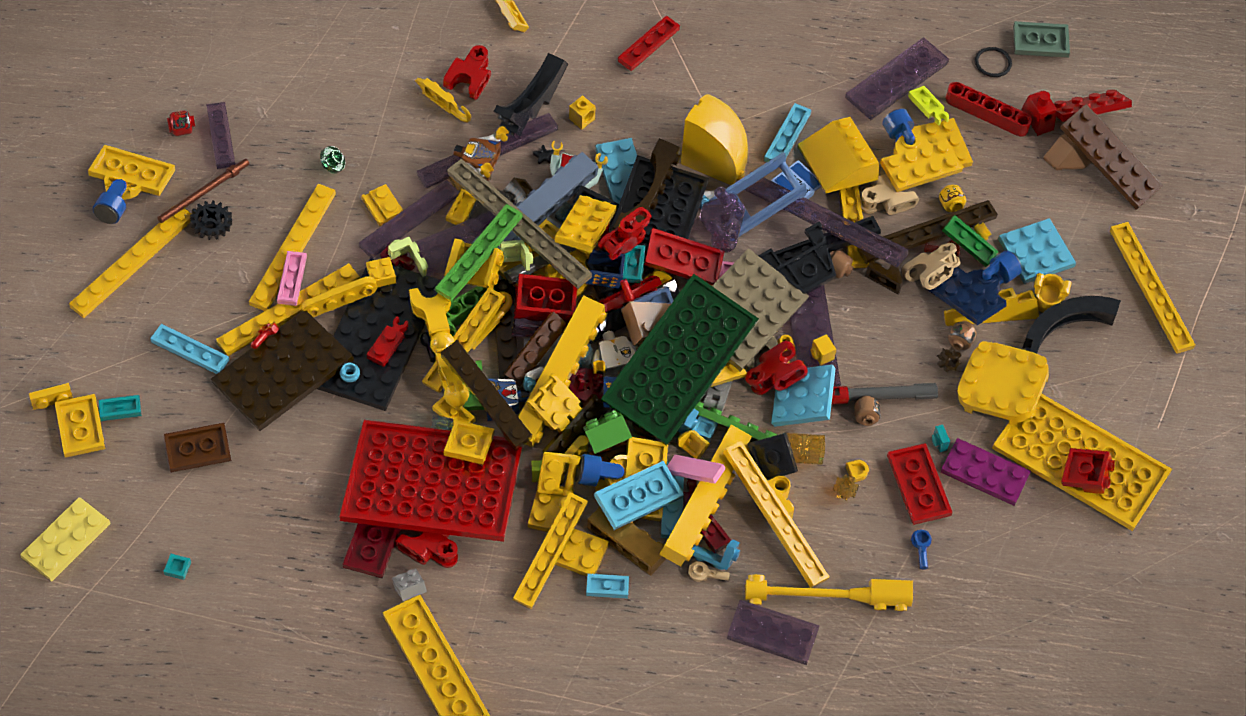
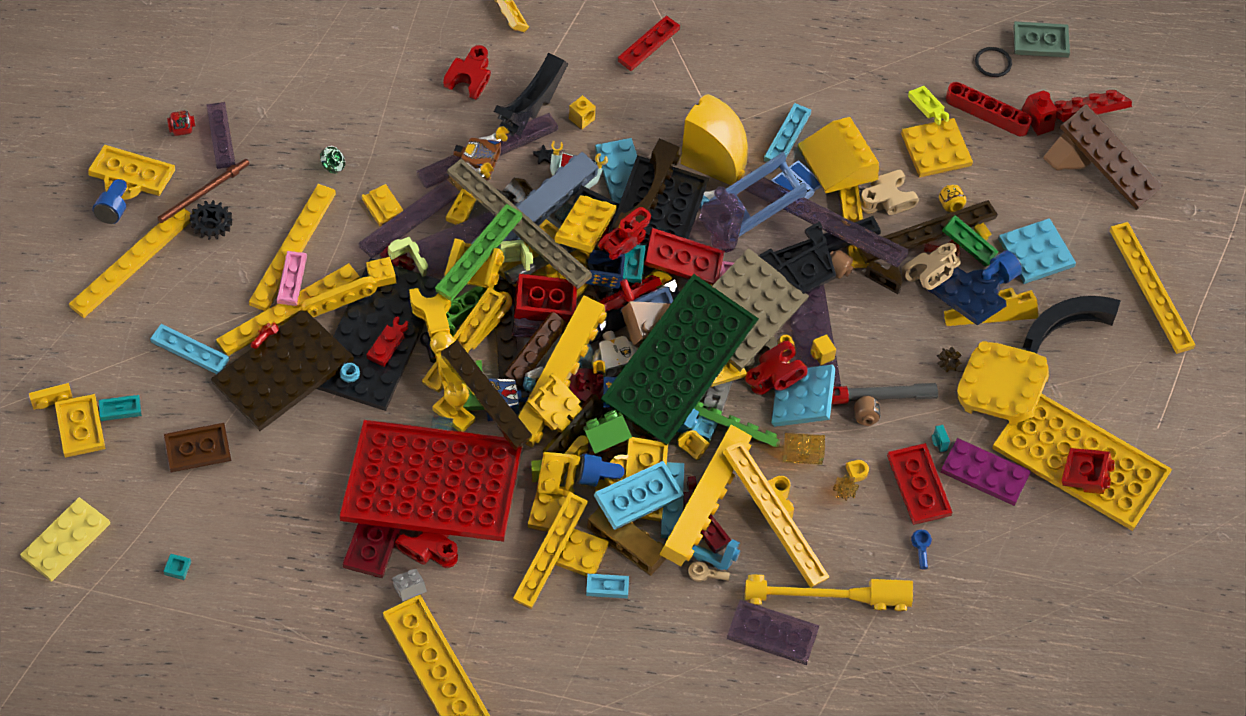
yellow plate [415,78,472,123] -> none
yellow plate [444,420,495,464] -> none
bright pink tile [667,455,725,484] -> none
black plate [747,432,798,480] -> none
clear purple plate [845,37,949,120] -> none
yellow plate [880,109,964,192] -> none
medium nougat head [948,321,977,350] -> none
yellow piece [1034,273,1071,313] -> none

